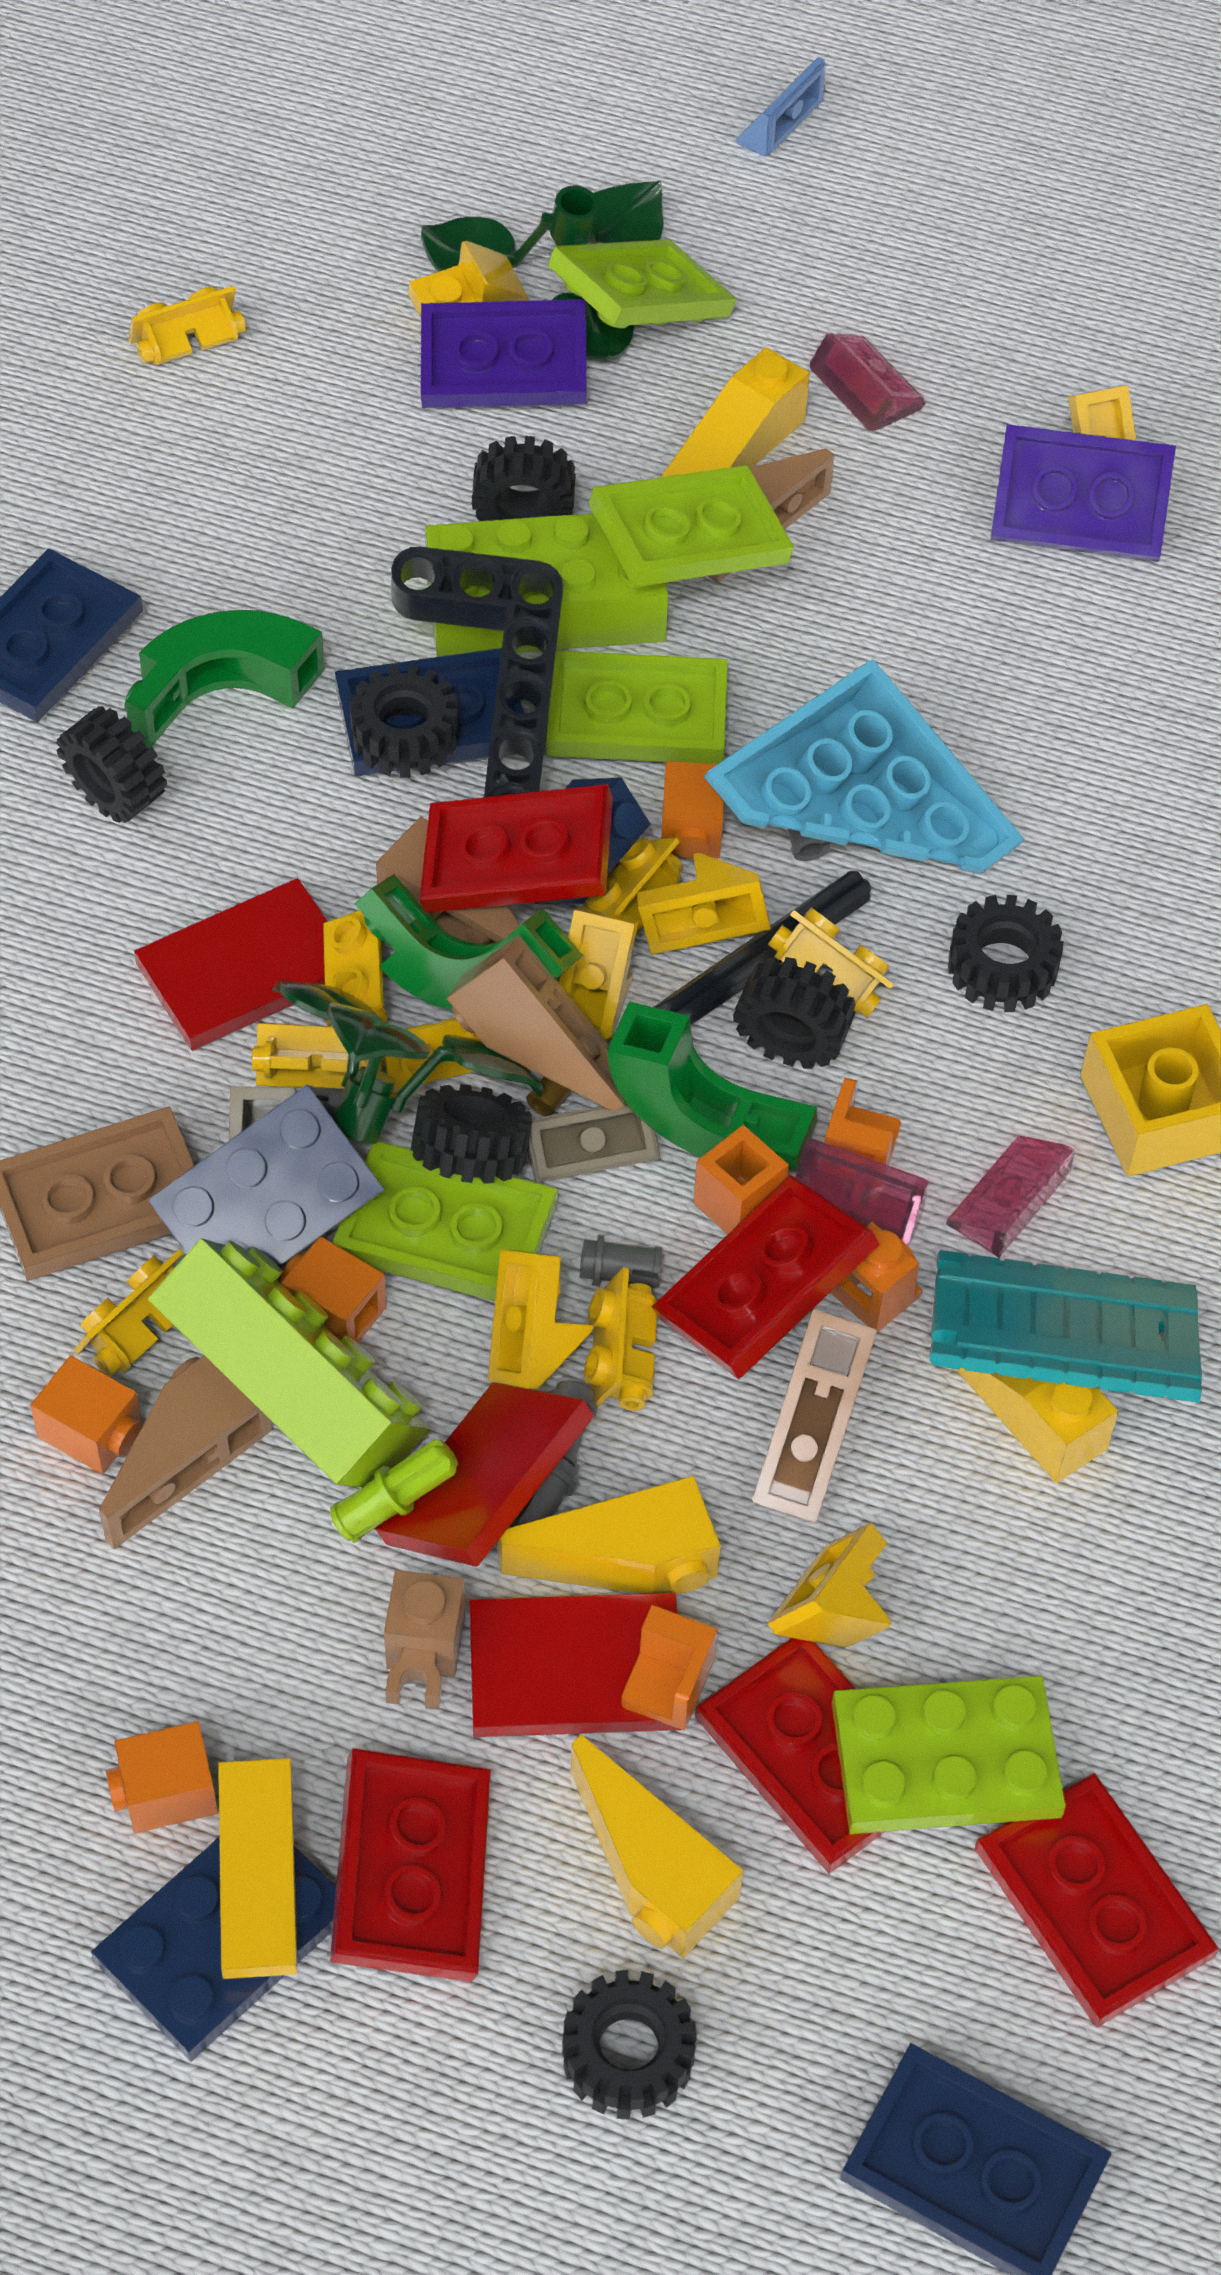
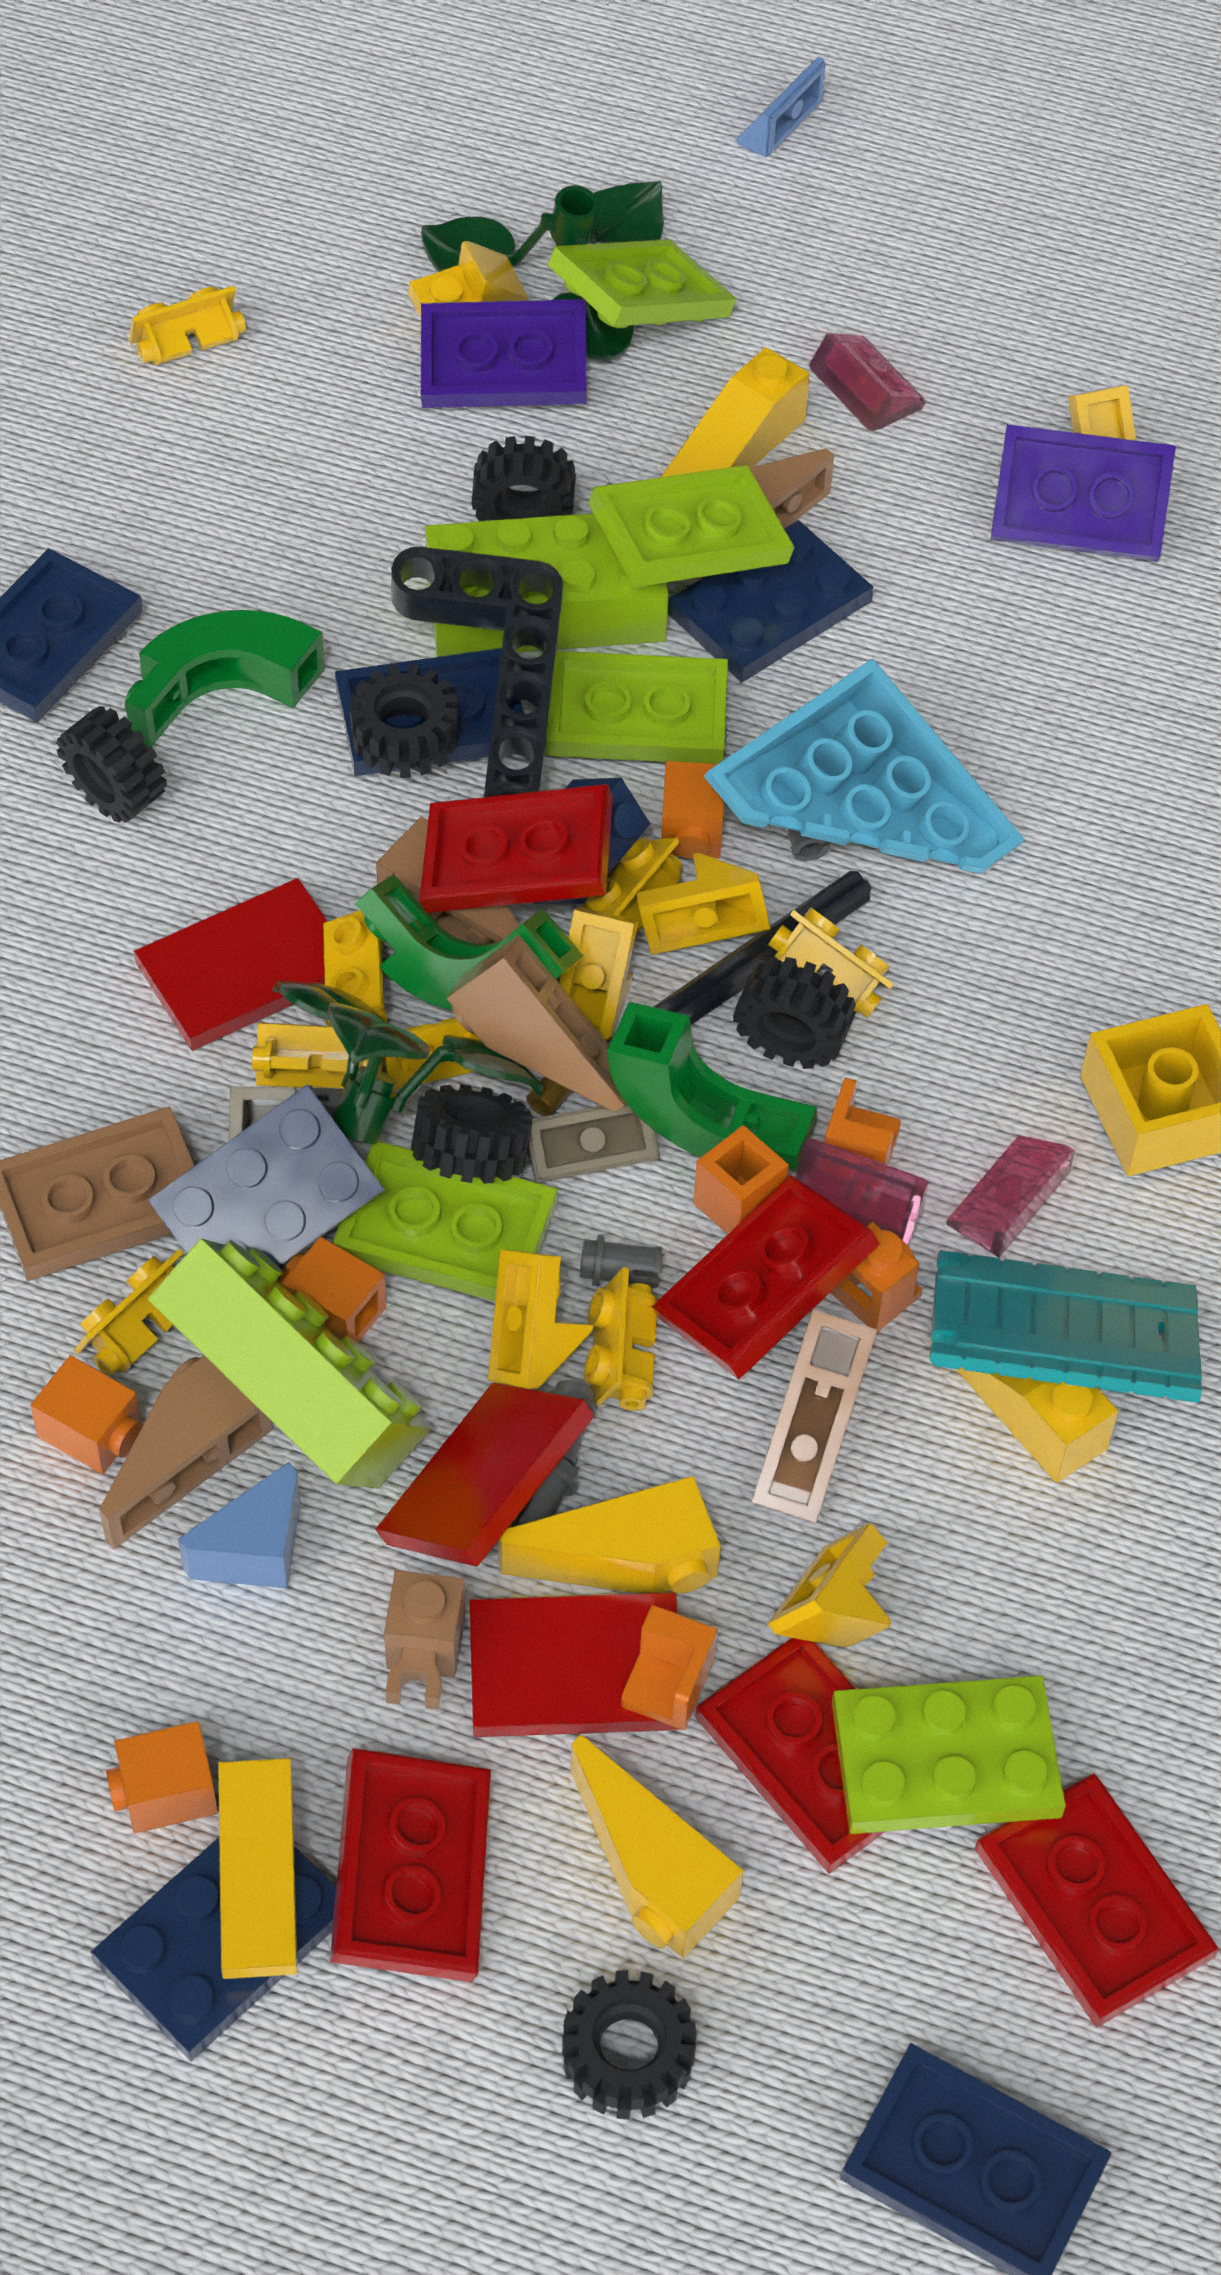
lime axle [330,1440,458,1543] -> none
black tyre [948,894,1064,1013] -> none
none -> medium blue slope [178,1462,301,1589]
none -> dark blue plate [668,520,873,683]

